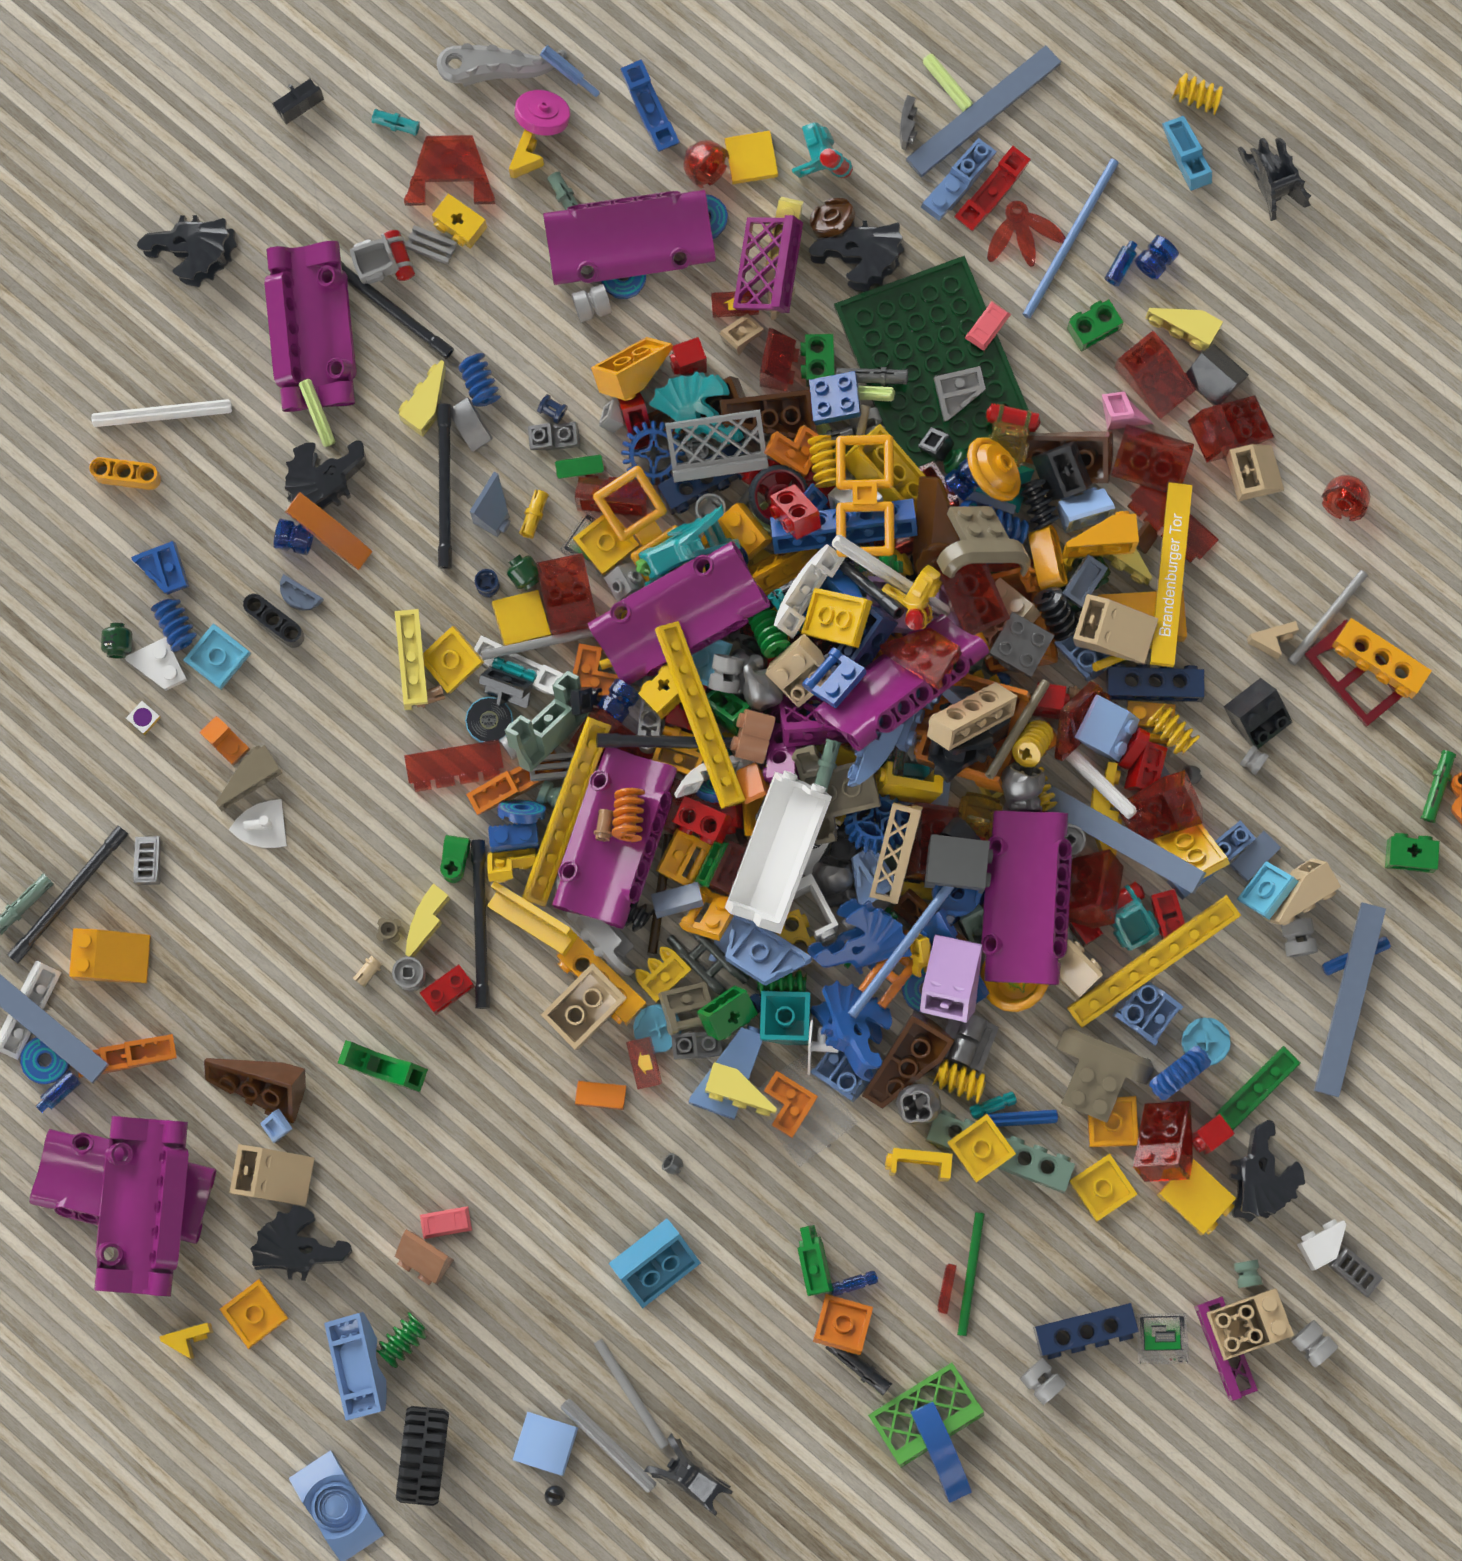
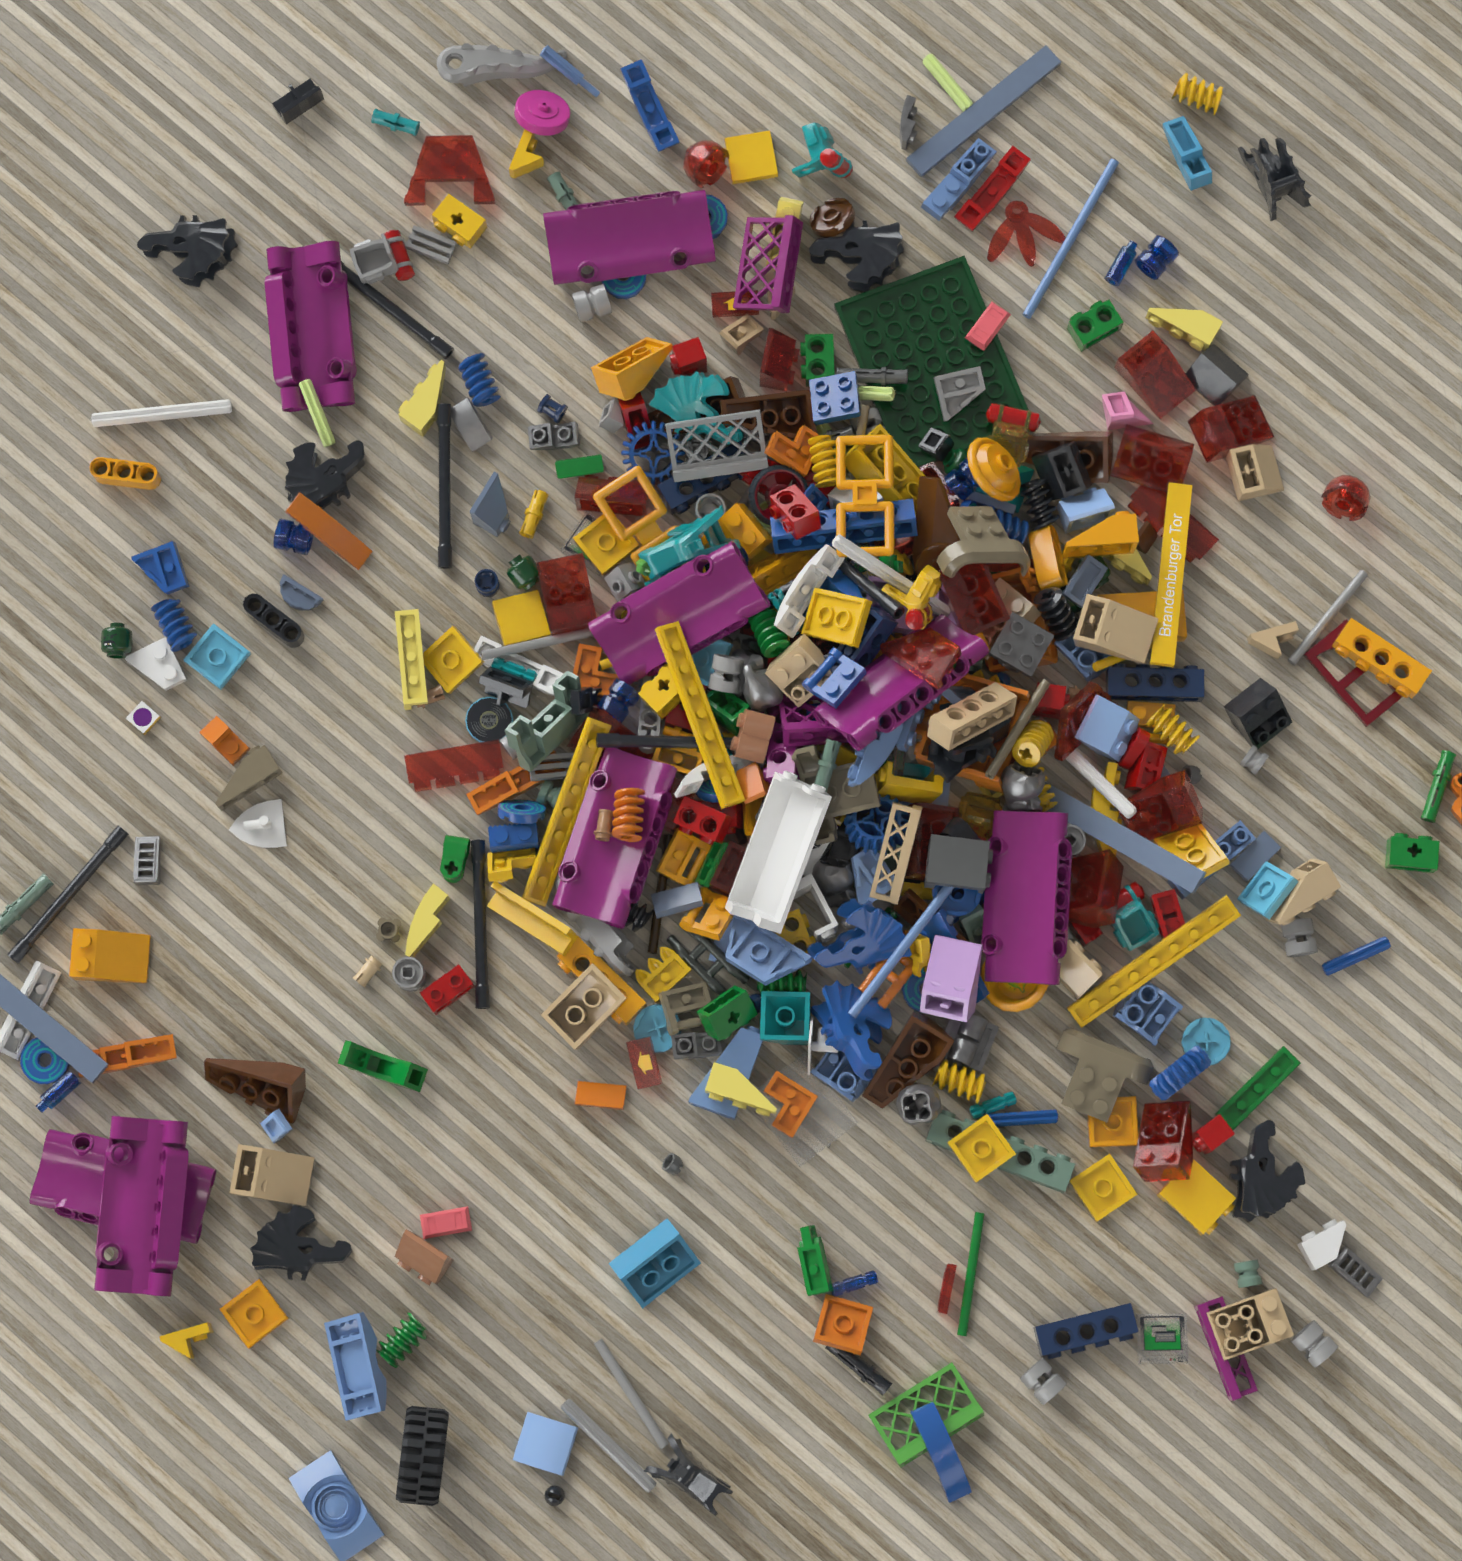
yellow panel [885,1148,953,1182] -> none
sand blue tile [1314,902,1386,1097] -> none

